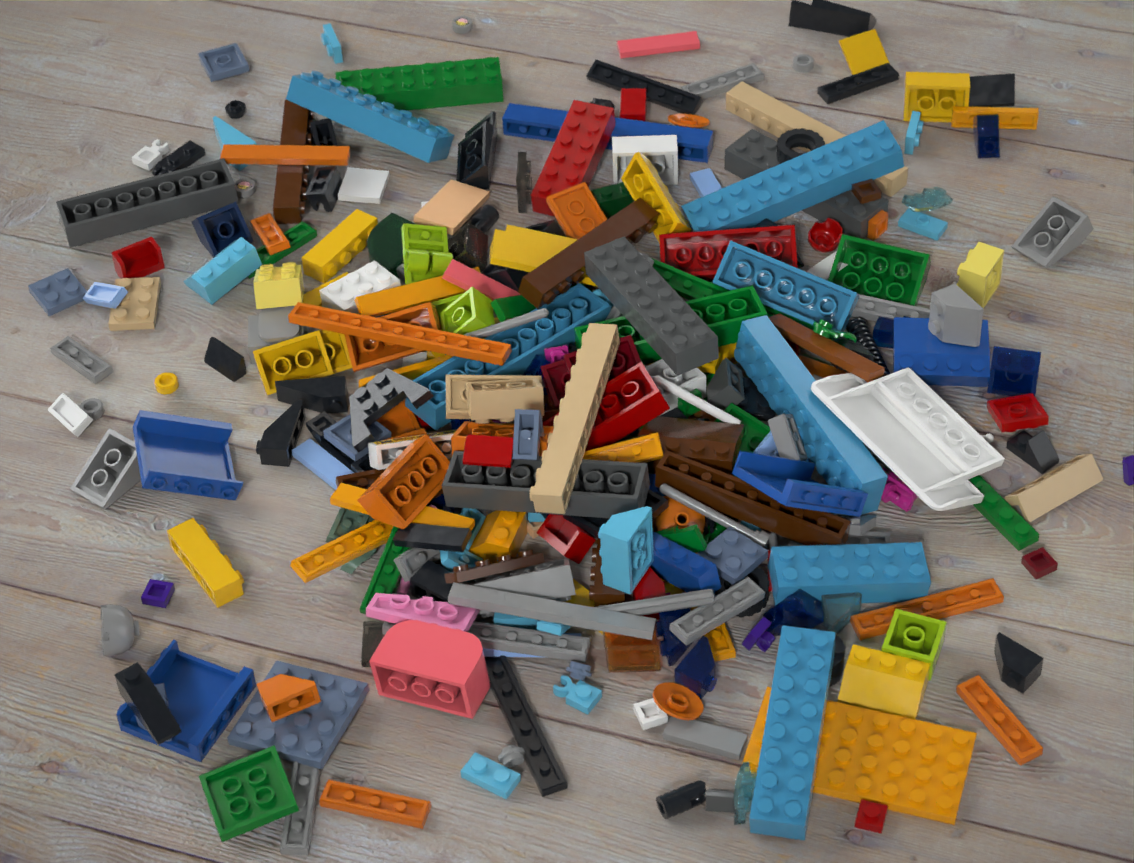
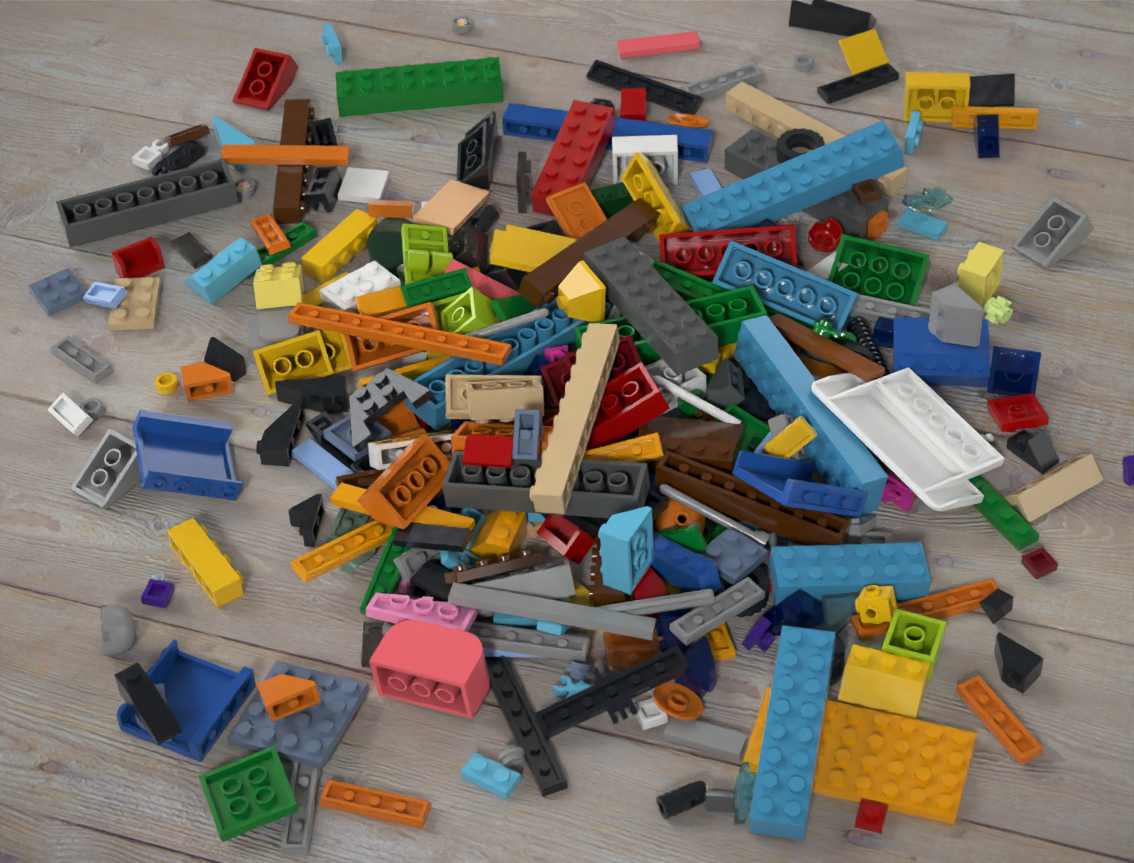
dark blue slope [192,202,254,257] -> none
sand blue plate [198,43,250,82] -> none
black plate [225,100,246,119] -> none
dark azure brick [286,71,454,163] -> none
none -> reddish brown tile [164,124,210,147]
none -> clear smoke tile [171,232,213,269]
none -> orange slope [180,362,233,402]
none -> red slope [232,48,299,111]
none -> black slope [288,494,325,547]
none -> orange slope [368,200,415,218]
none -> green tile [400,268,472,309]
none -> black hinge [534,645,690,740]
none -> yellow slope [556,261,606,323]
none -> yellow tile [764,416,817,458]
none -> yellow brick [855,585,898,624]
none -> black slope [979,589,1013,624]
none -> yellowish green gear [984,296,1013,325]

